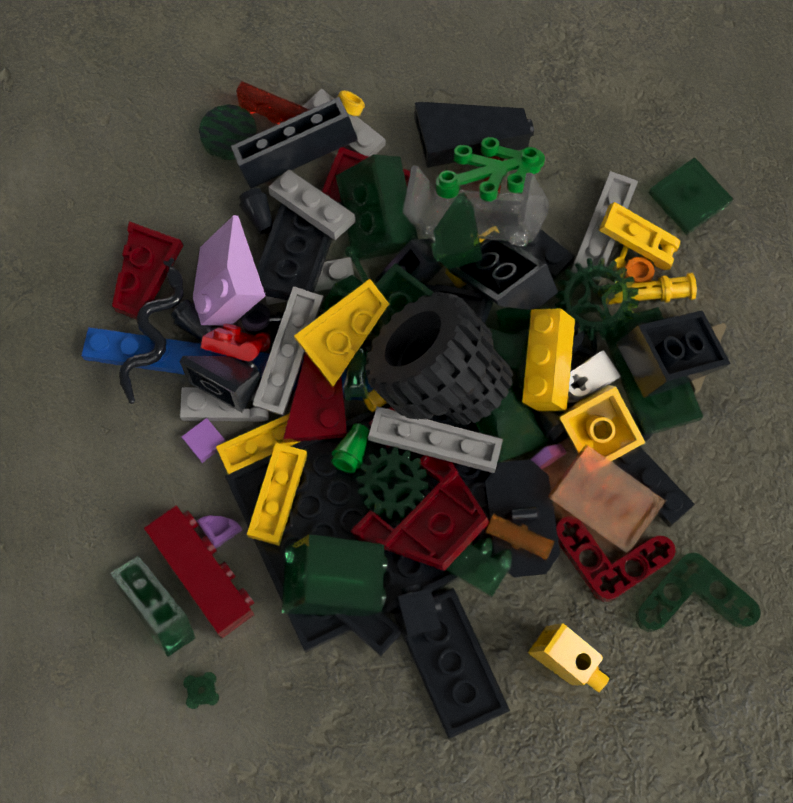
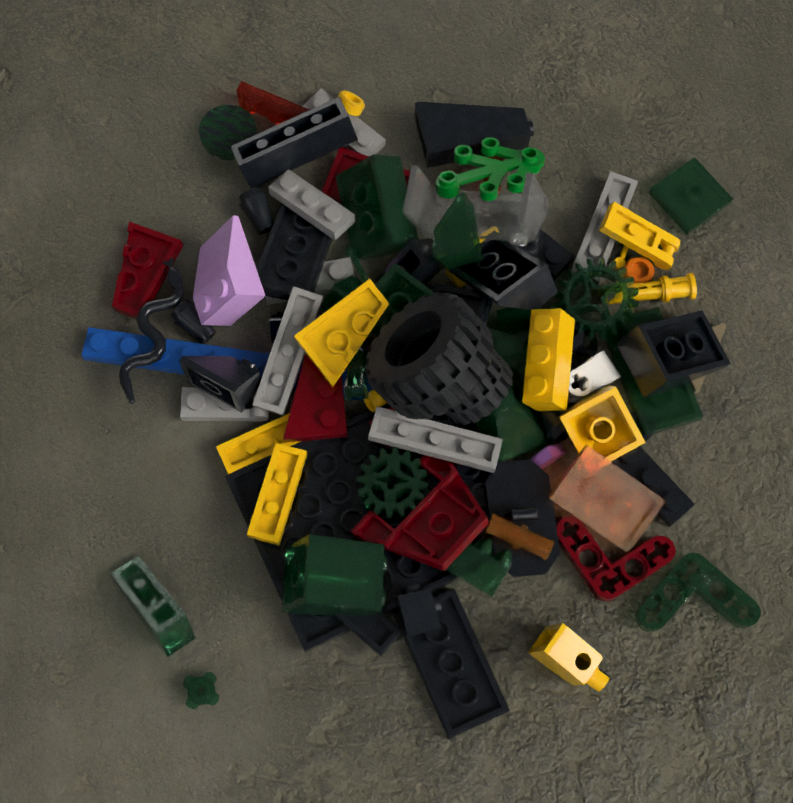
dark red brick [144,505,254,638] -> none
medium lavender tile [182,418,226,463] -> none
medium lavender tile [197,515,242,548] -> none
red plate [200,324,272,361] -> none
black tile [241,303,271,335] -> none
green cone [332,423,370,473] -> none

